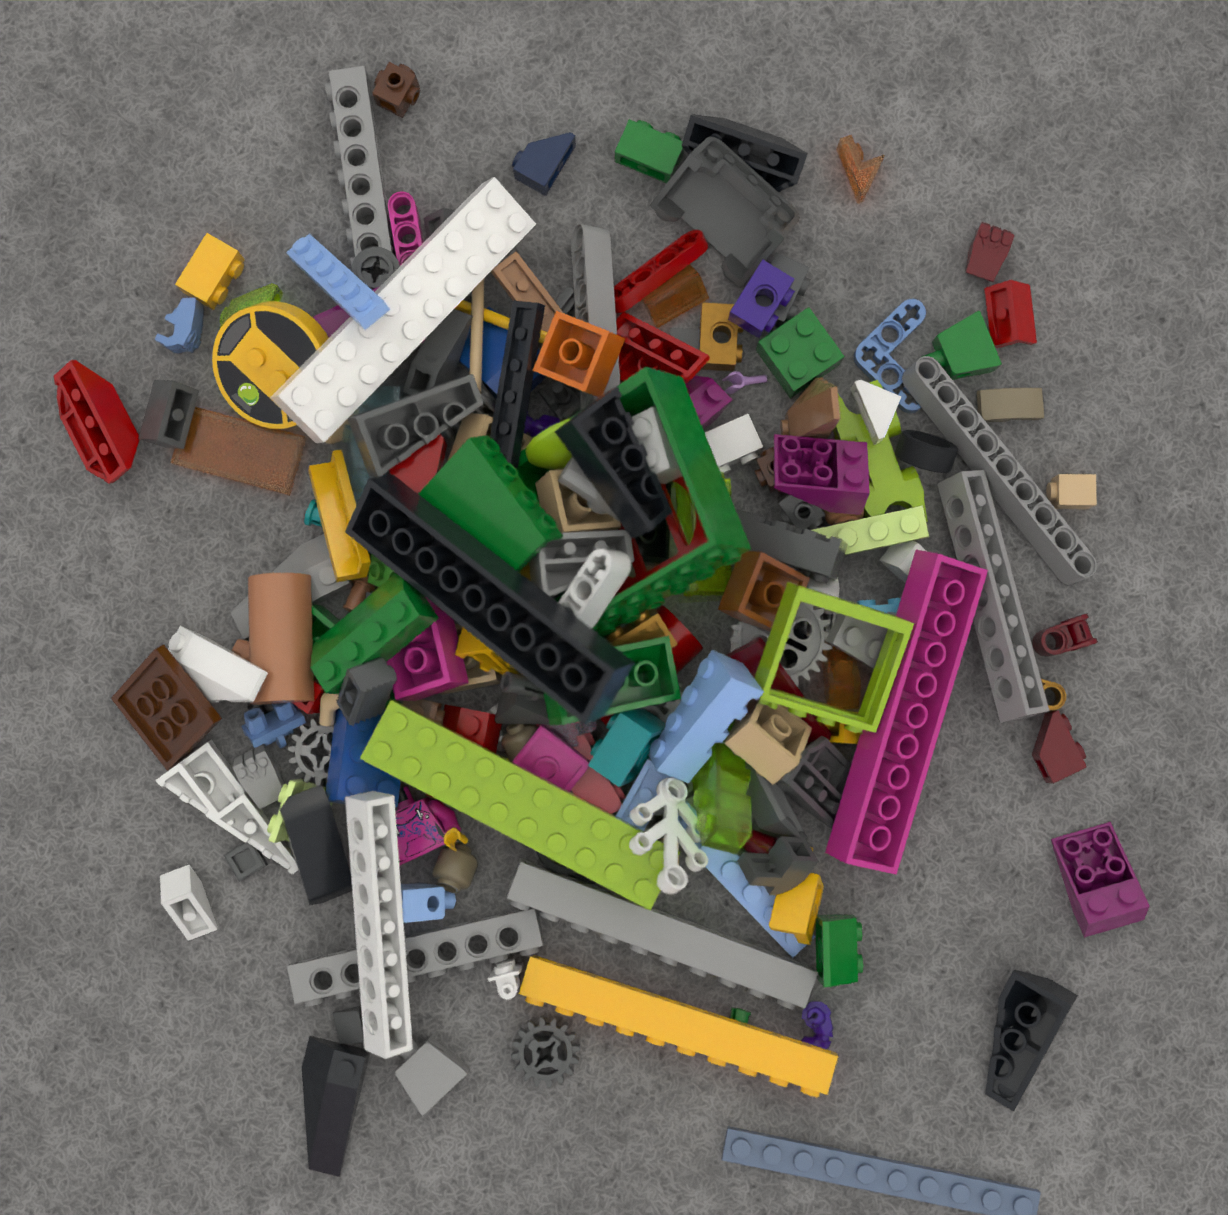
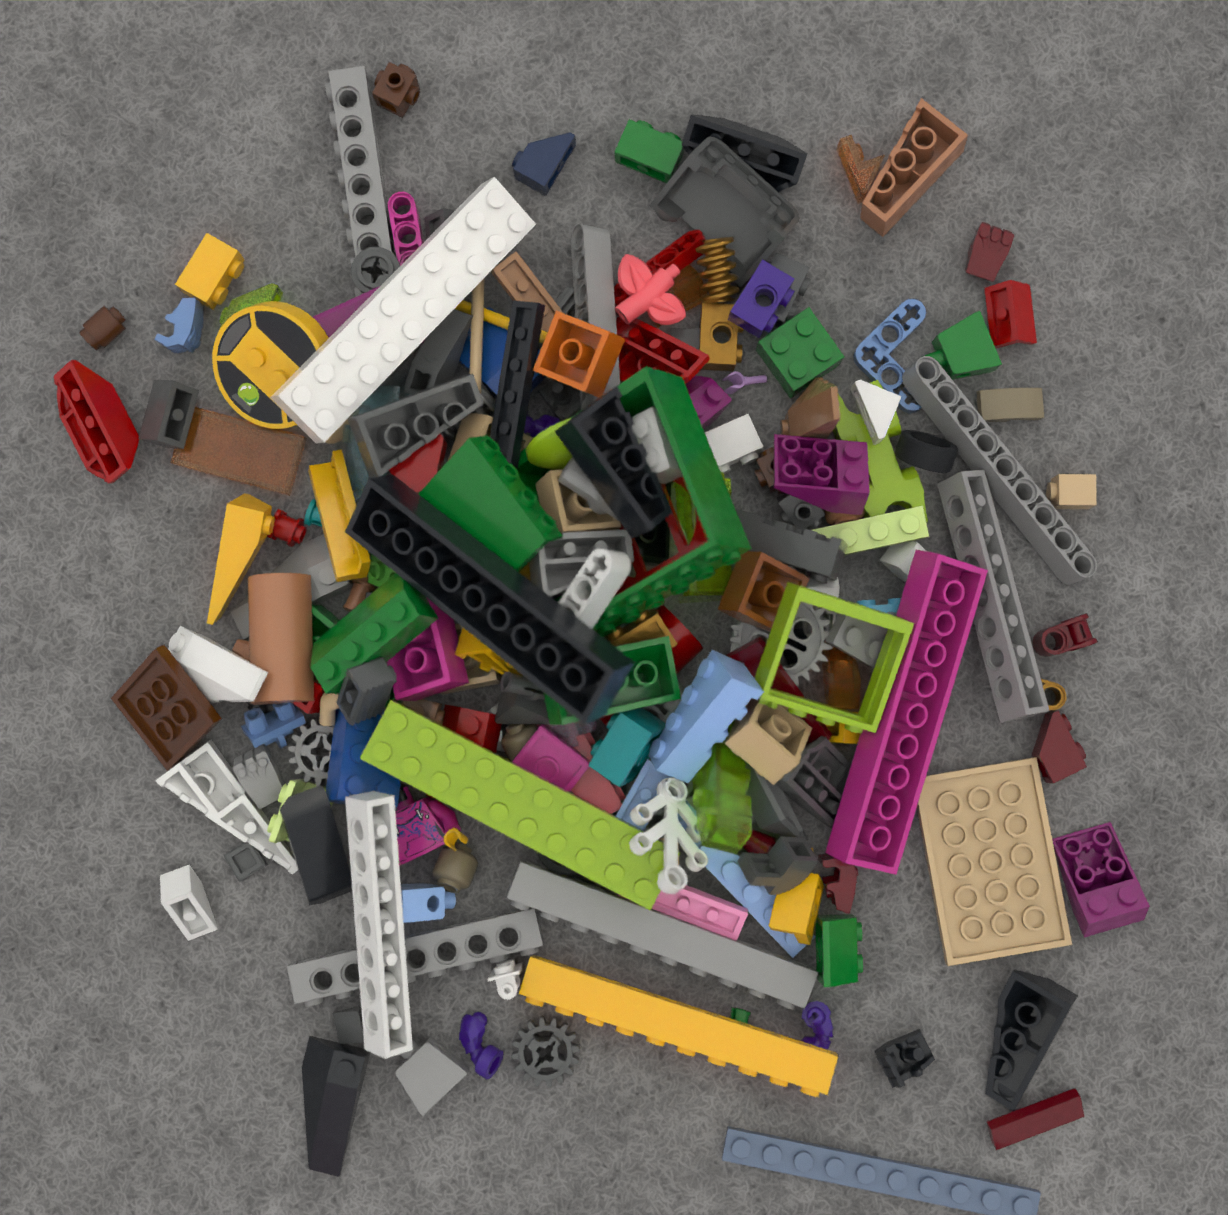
light blue plate [286,234,390,330] -> none
none -> reddish brown brick [79,306,126,351]
none -> yellow wedge [207,493,275,625]
none -> red brick [267,509,307,547]
none -> dark purple arm [459,1012,504,1080]
none -> coral plant [614,254,686,325]
none -> bright pink plate [618,885,748,941]
none -> pearl gold piece [696,237,739,303]
none -> dark red hand [818,853,858,914]
none -> nougat wedge [860,98,968,237]
none -> black hand [874,1029,935,1088]
none -> tan plate [917,757,1072,966]
none -> dark red tile [987,1088,1085,1150]

